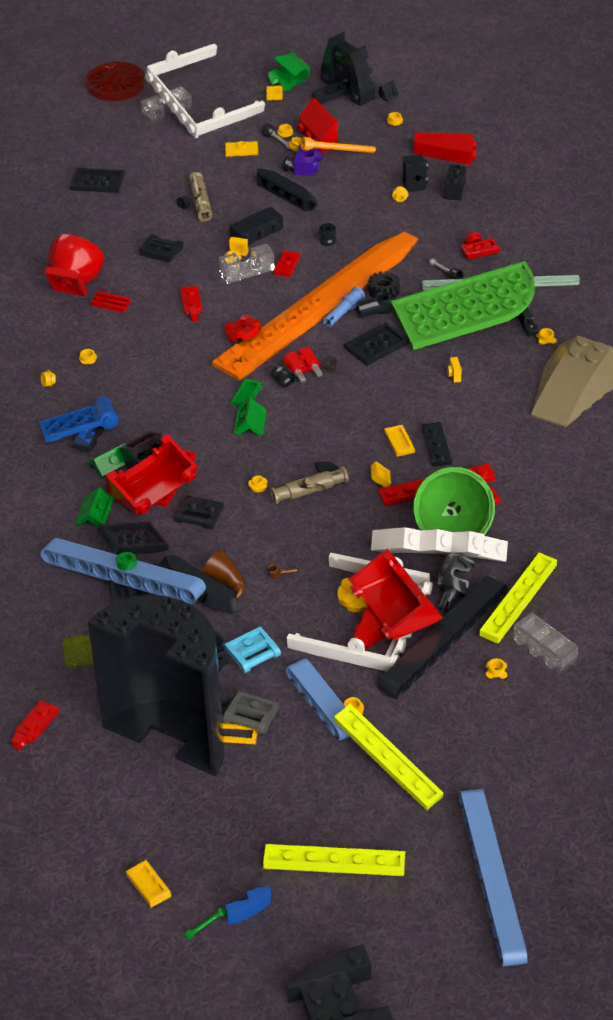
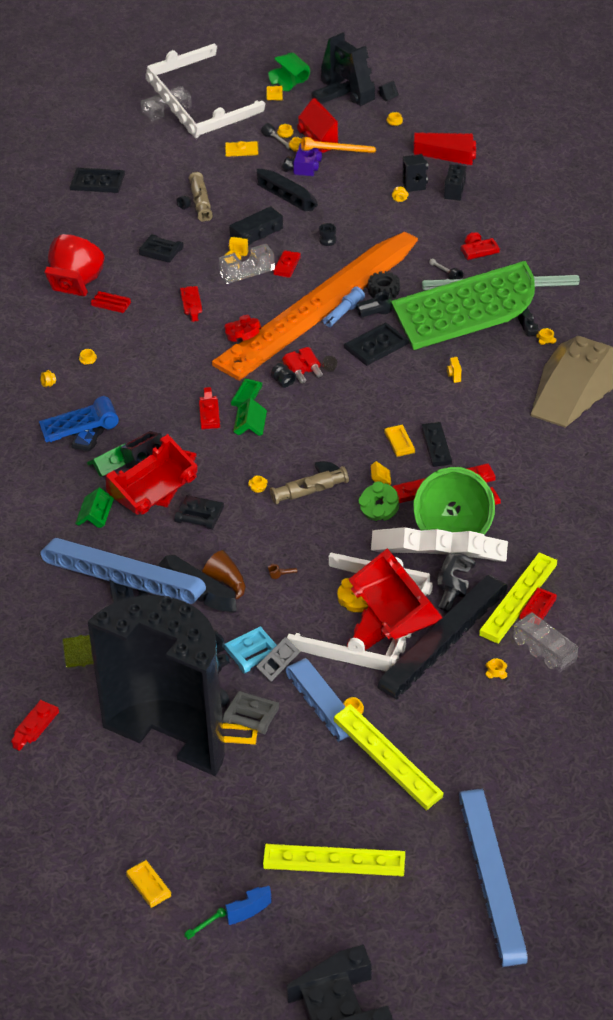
clear red piece [86,62,145,101] -> none
black tile [98,522,169,555] -> none
green tile [116,552,137,571] -> none
none -> red hinge [199,387,220,429]
none -> slope [256,637,300,682]
none -> bright green plate [359,481,399,521]
none -> red plate [519,588,557,626]

